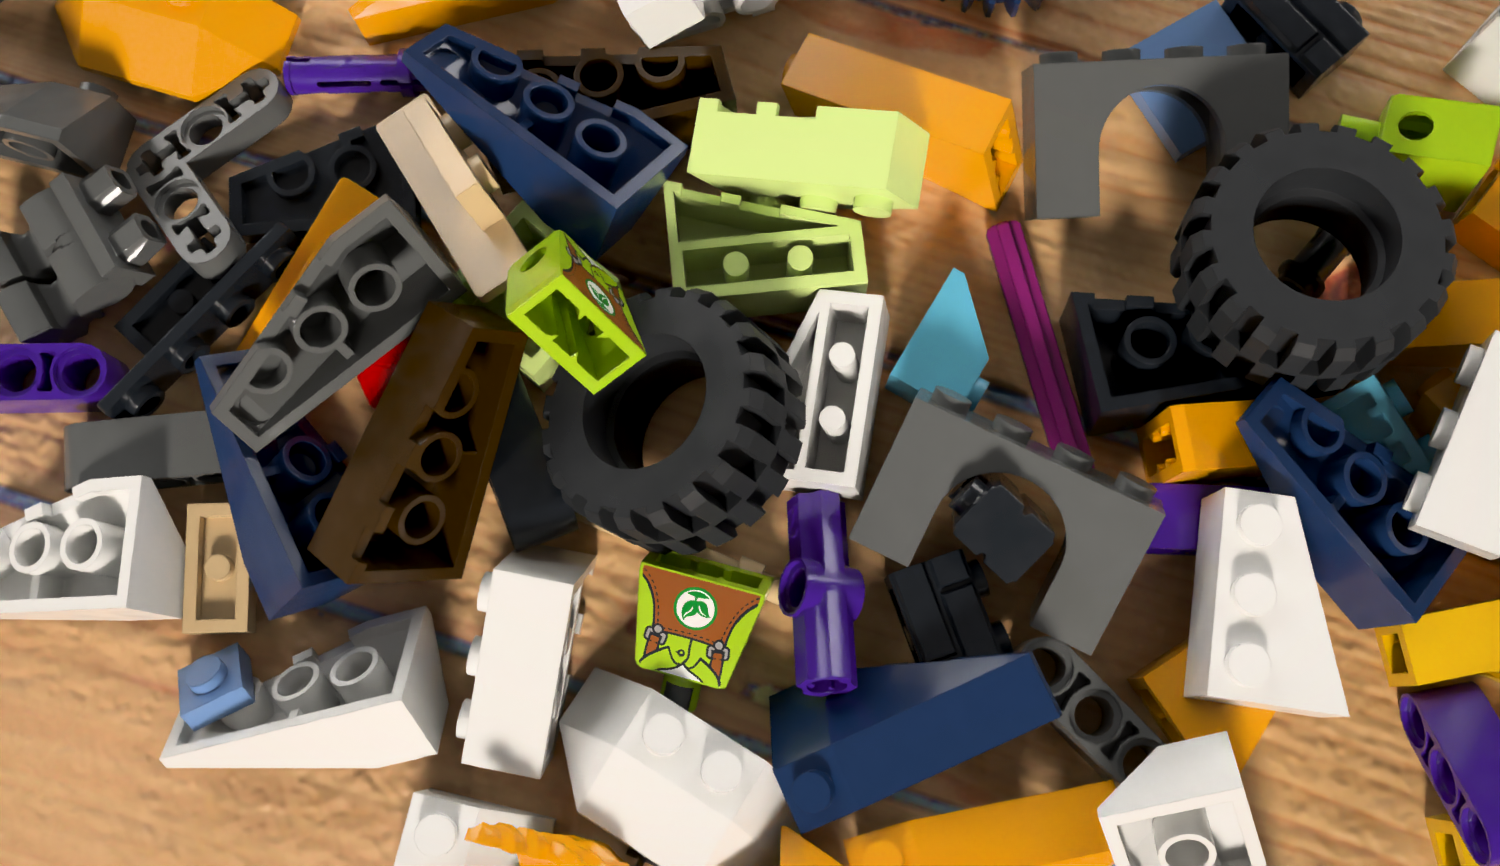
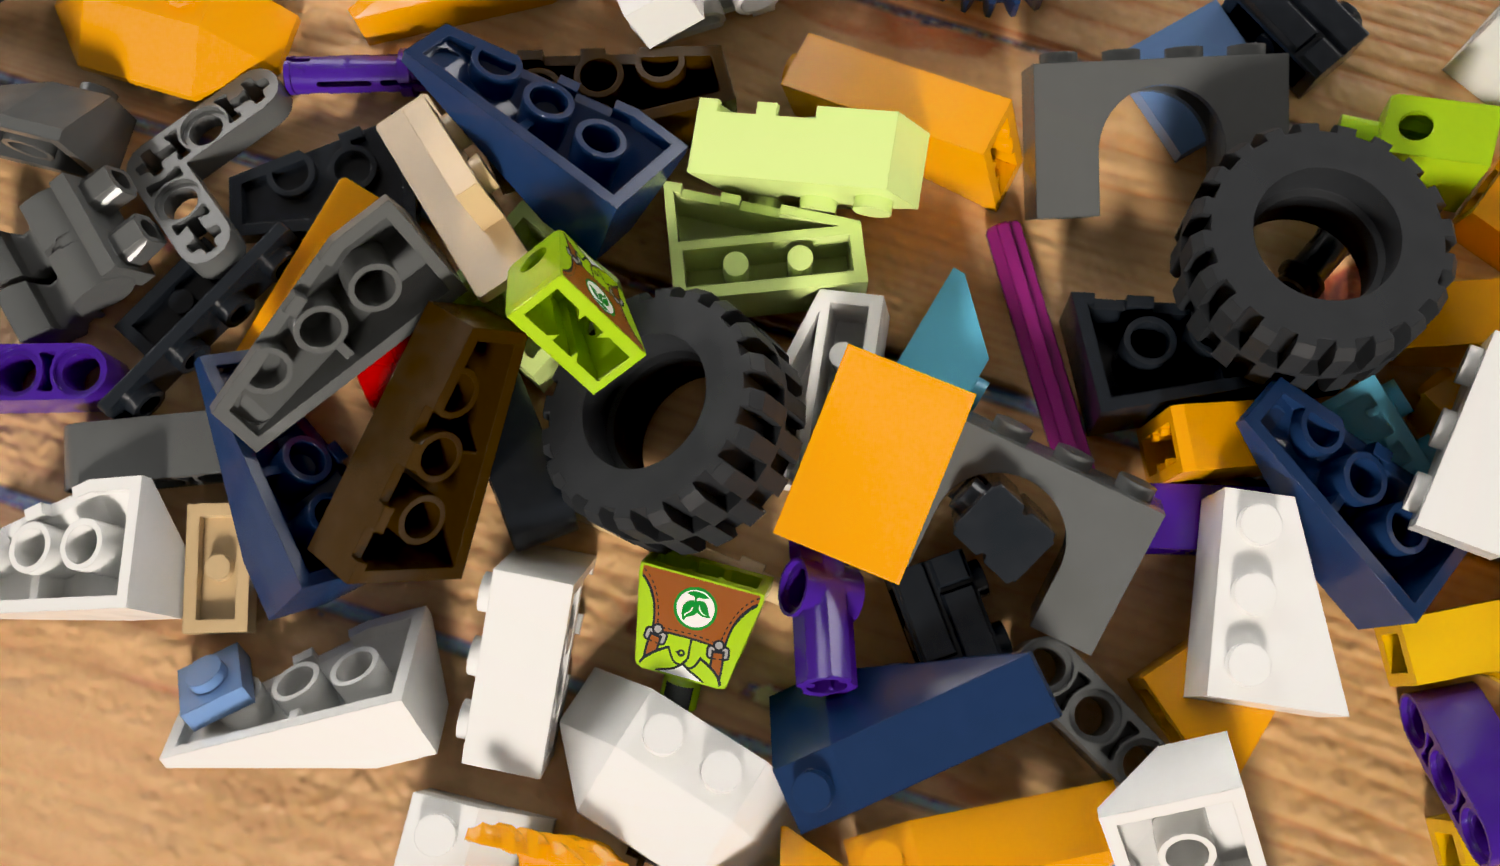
none -> light orange tile [773,344,977,585]

